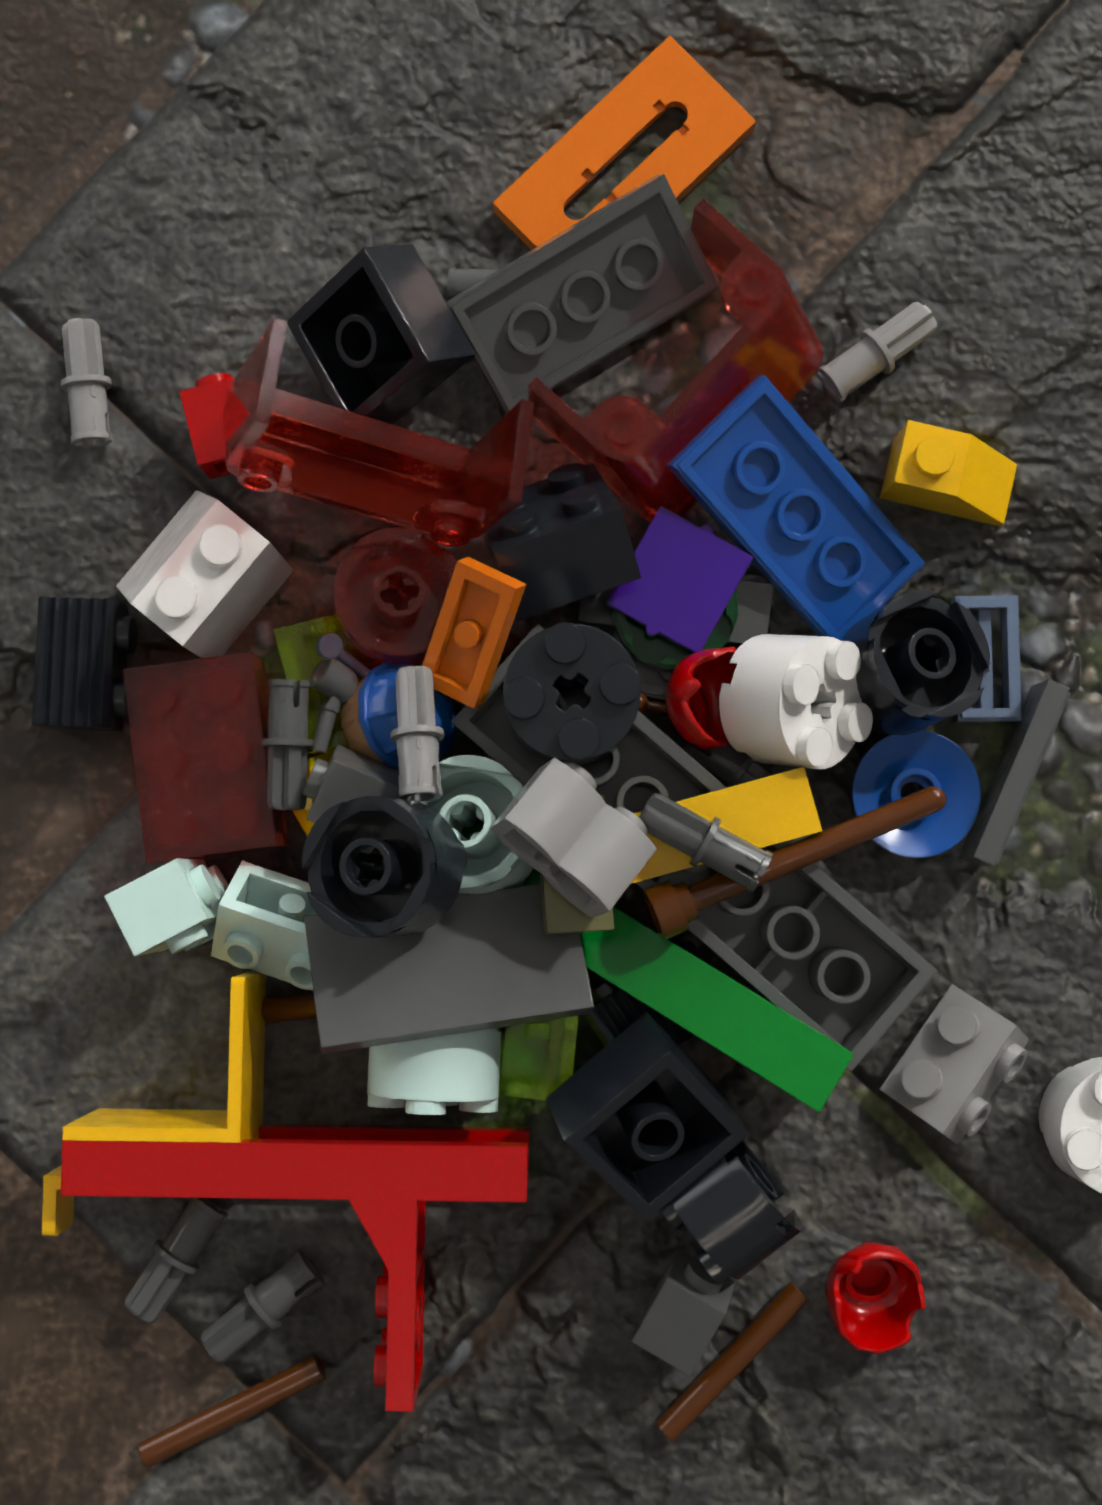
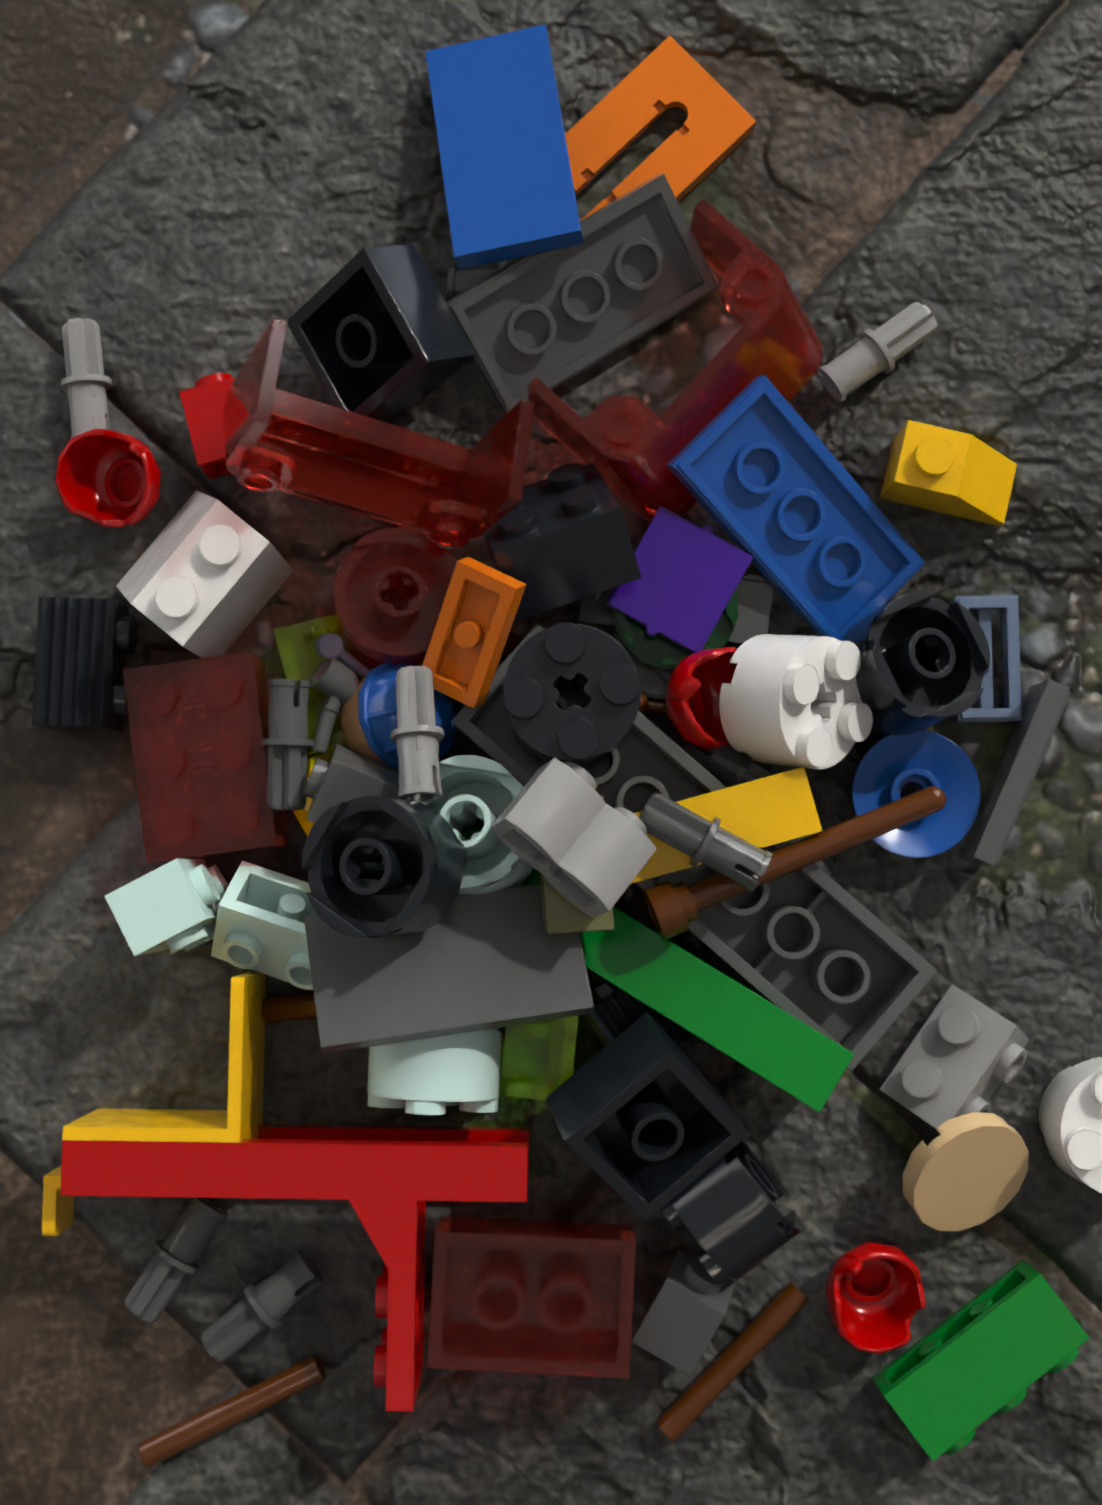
none -> red hair [55,429,162,528]
none -> blue tile [425,24,584,270]
none -> clear red brick [427,1215,636,1379]
none -> green brick [872,1259,1090,1461]
none -> tan tile [903,1112,1029,1231]

